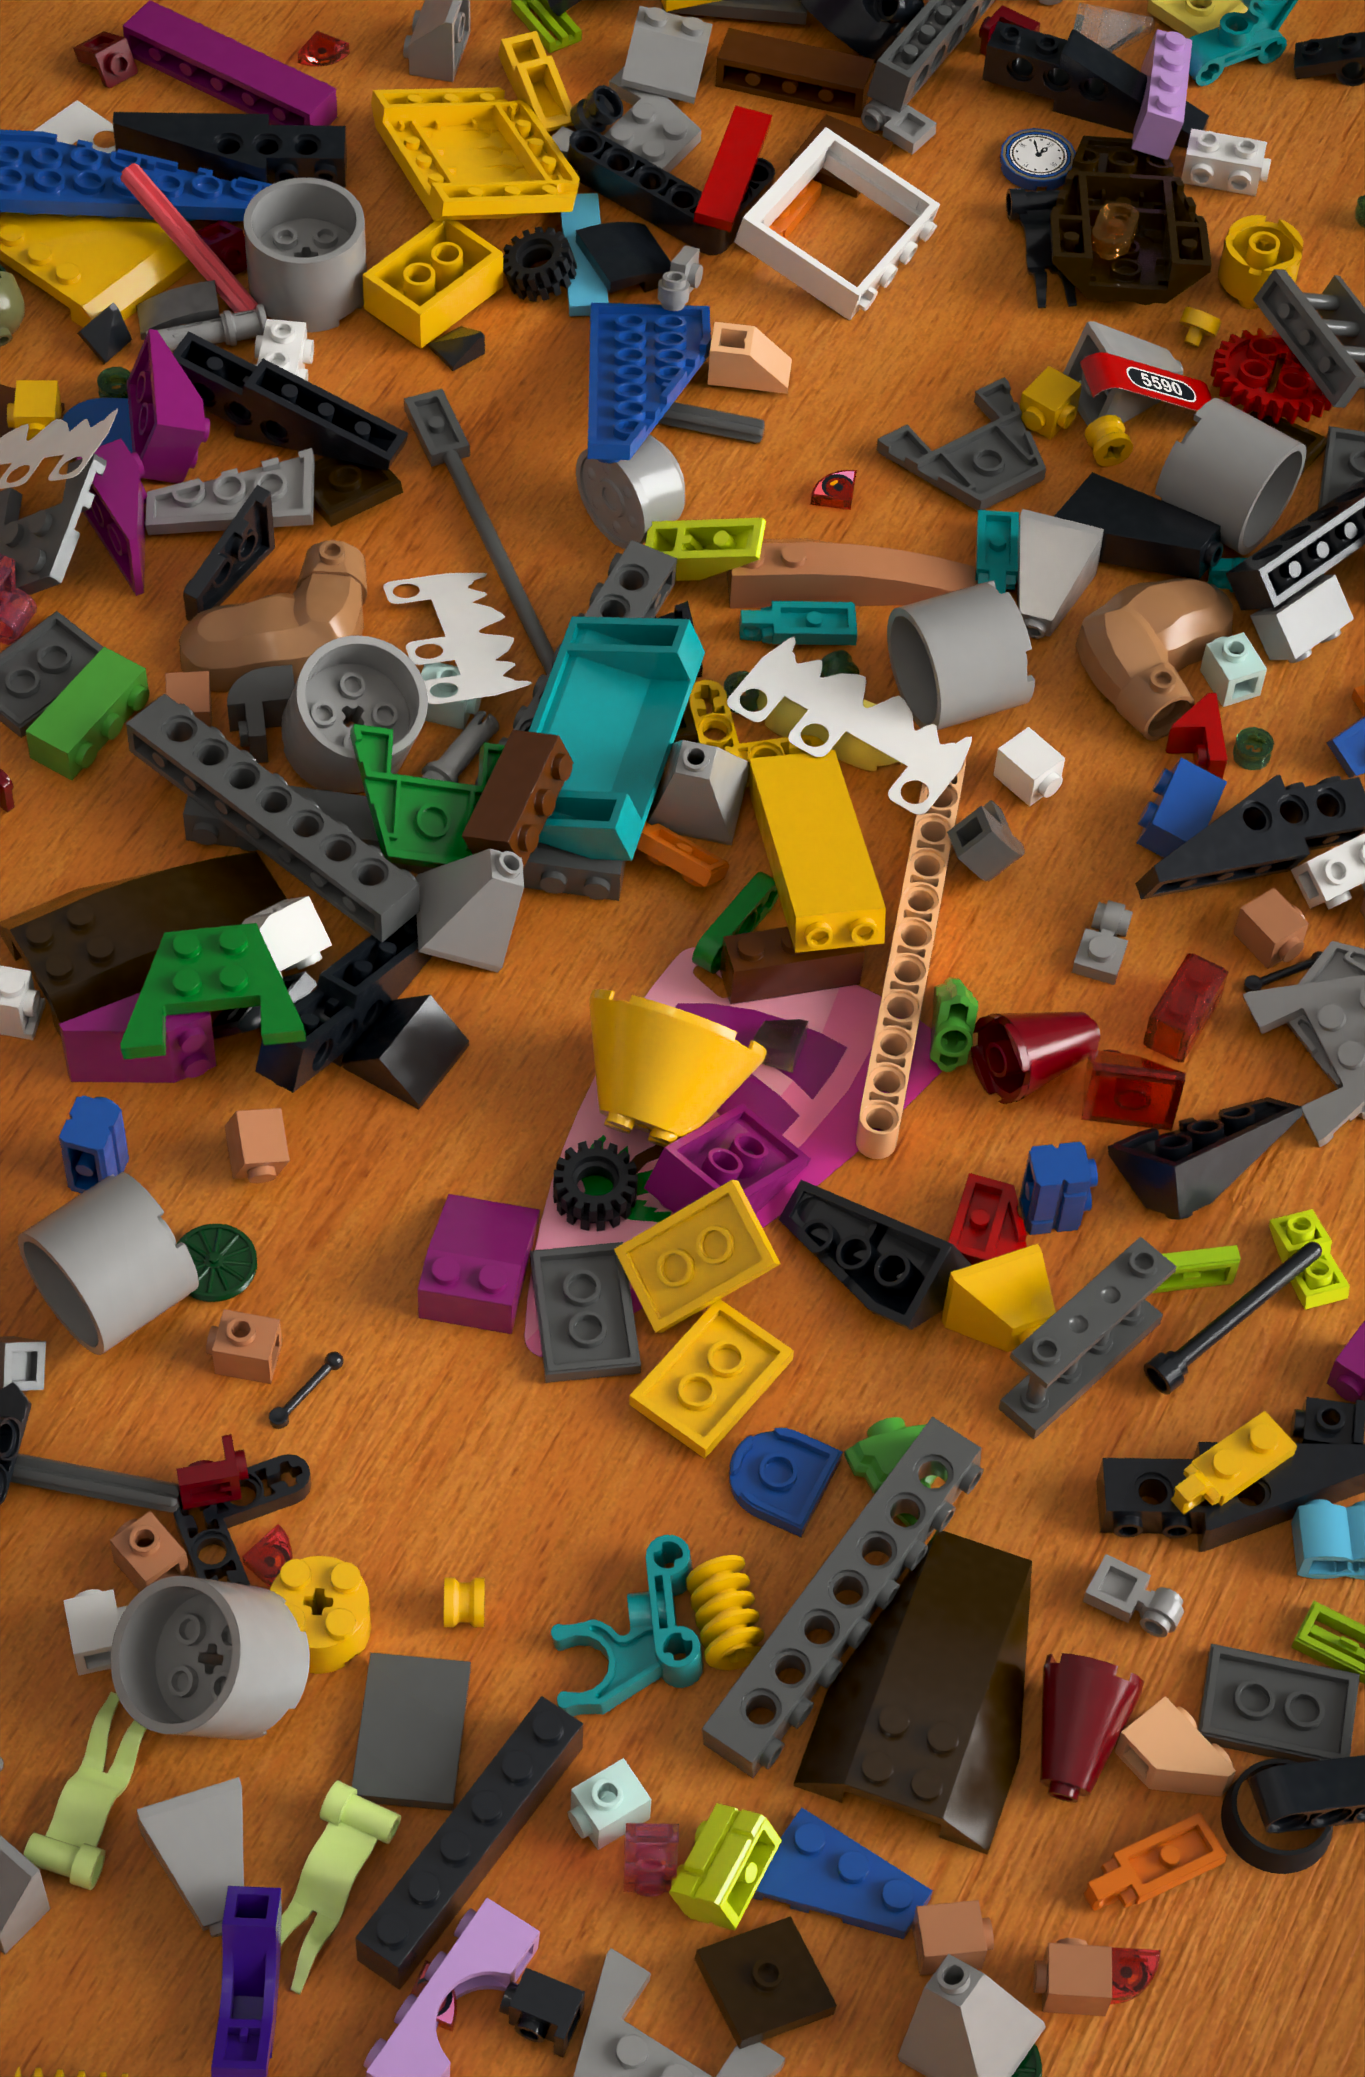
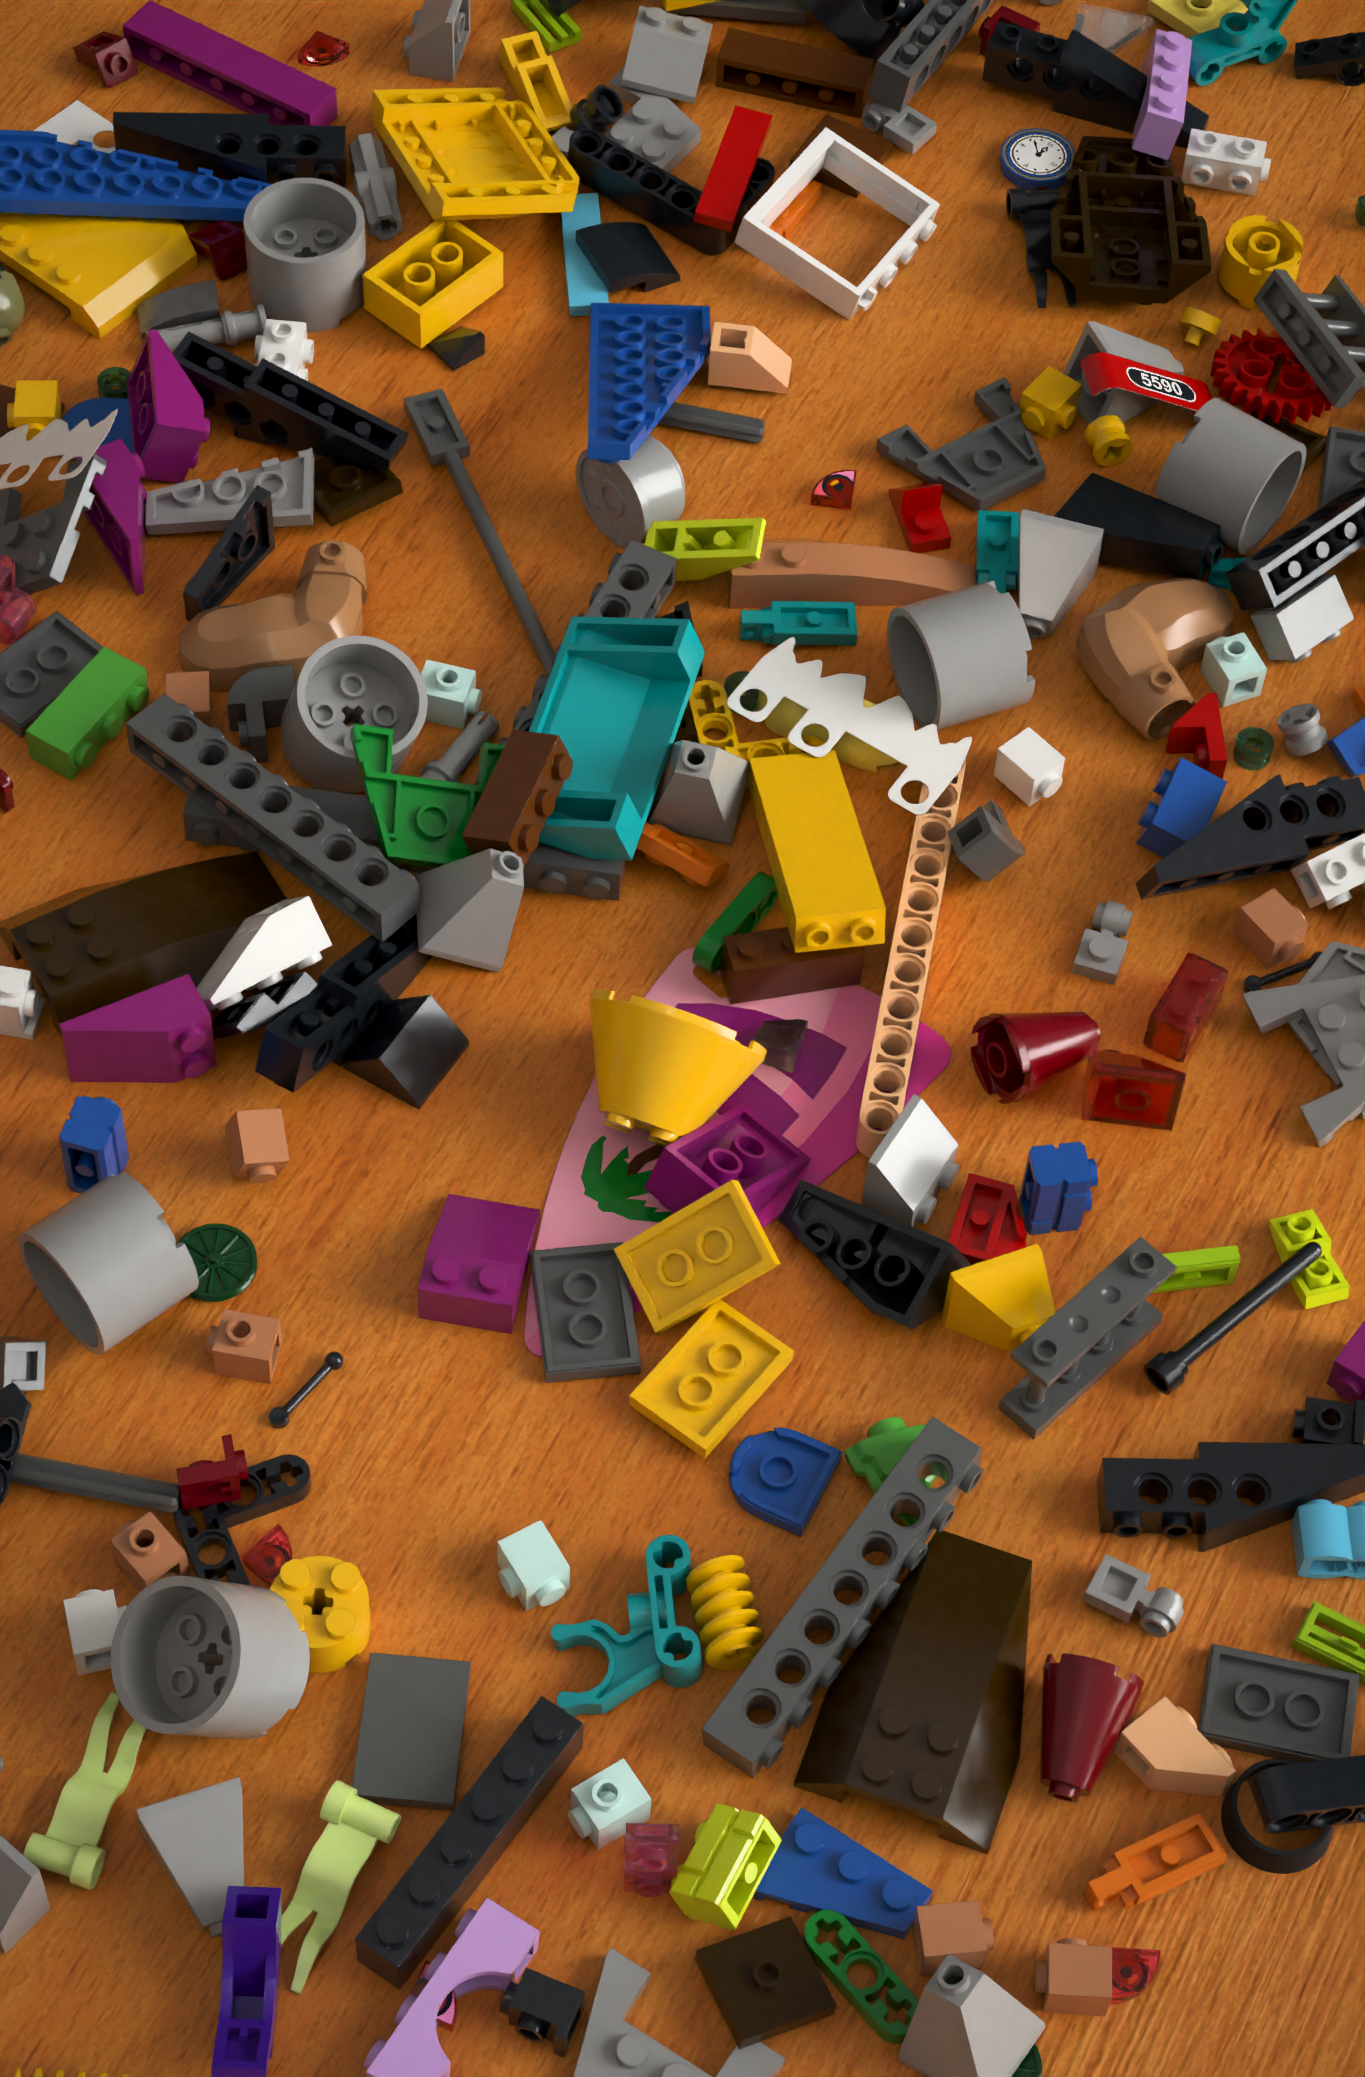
black slope [77,302,132,364] -> none
coral axle [120,163,258,313] -> none
green wing [120,923,306,1060] -> none
white piece [383,573,532,704] -> none
yellow wheel [444,1577,485,1628] -> none
black tyre [503,227,577,302] -> none
black tyre [553,1140,638,1231] -> none
light grey plate [657,245,703,311] -> none
clear green bush [820,650,859,678] -> none
bright green rock [930,977,978,1072] -> none
clear orange plate [1091,202,1139,260] -> none
black wedge [1108,1097,1303,1220] -> none
yellow hinge [1171,1411,1297,1515] -> none
none -> light grey piece [348,133,403,241]
none -> light aqua brick [497,1520,570,1611]
none -> green beam [803,1910,919,2044]
none -> light grey slope [862,1094,960,1228]
none -> red slope [888,483,952,554]
none -> light grey wheel [1277,703,1329,756]

